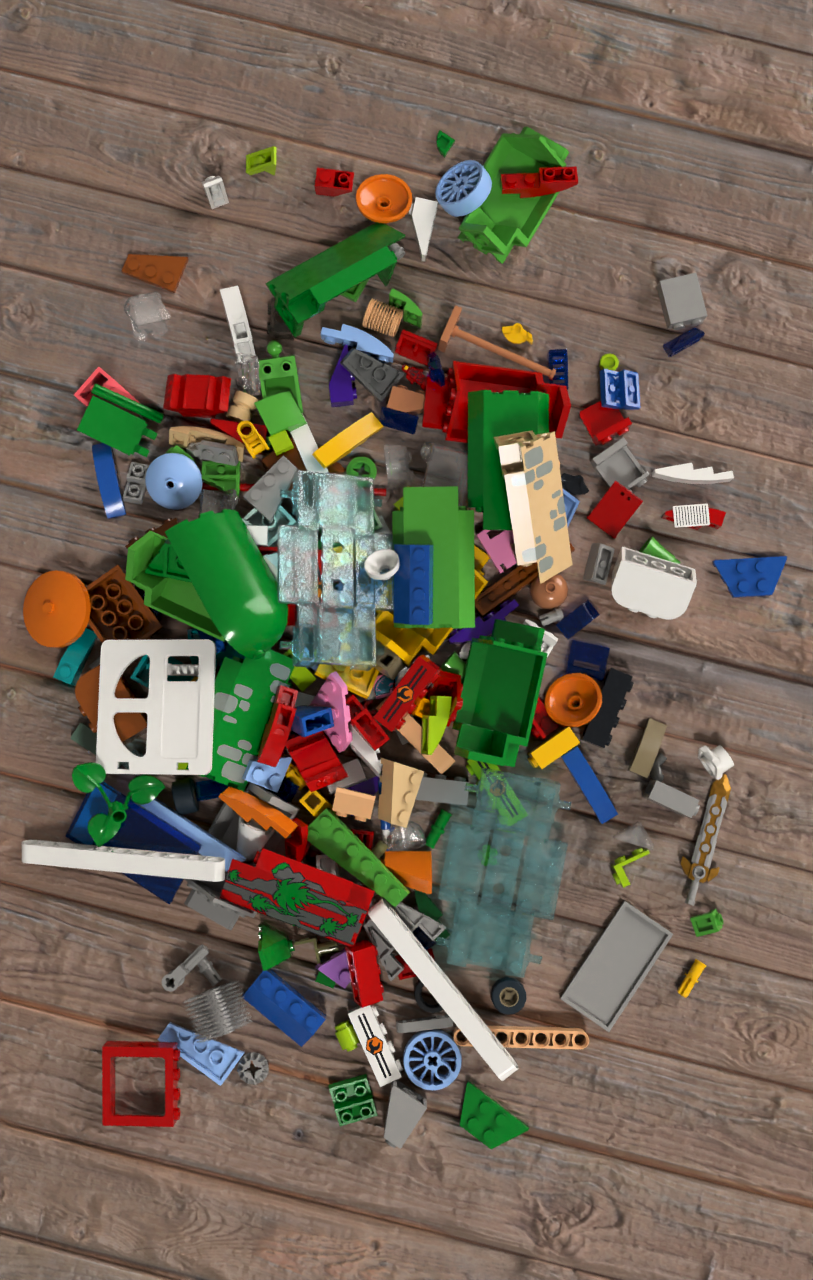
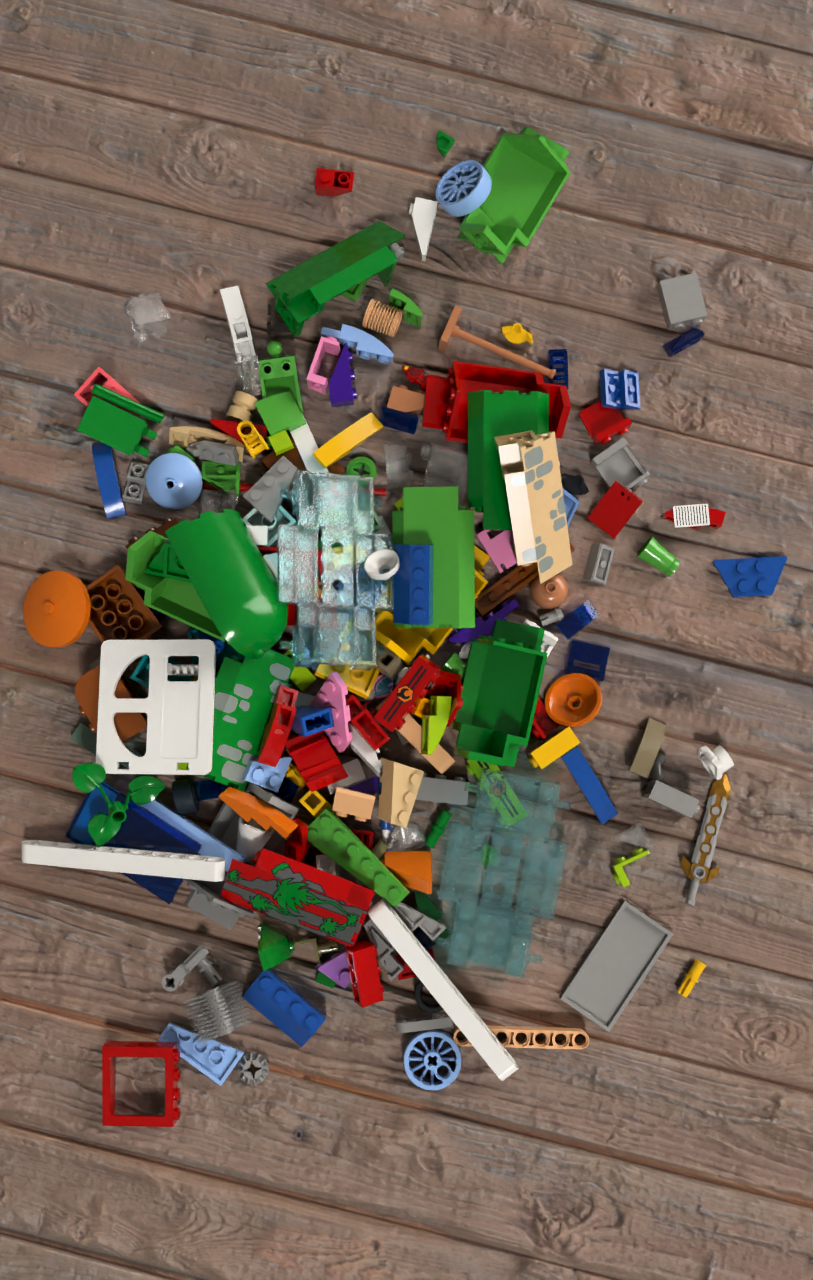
teal slope [53,628,97,686] -> none
dark orange wing [122,254,189,293] -> none
red slope [163,374,231,418] -> none
white slope [202,176,229,209] -> none
lime slope [246,146,276,175] -> none
green slope [329,1074,378,1126] -> none
lime brick [335,1020,360,1052] -> none
dark grey wing [340,349,405,402] -> none
white brick [348,1004,404,1087] -> none
orange dish [356,174,412,223] -> none
light grey slope [384,1079,427,1149] -> none
red hinge [395,329,438,367] -> none
clear blue slope [428,352,445,387] -> none
green wing [459,1081,529,1149] -> none
black wheel [491,977,526,1015] -> none
red slope [500,166,578,198] -> none
black brick [580,668,634,748] -> none
lime tile [599,353,619,371] -> none
white brick [612,547,697,620] -> none
white slope [652,463,734,484] -> none
bright green bracket [690,909,723,937] -> none
none -> bright pink panel [306,336,341,395]

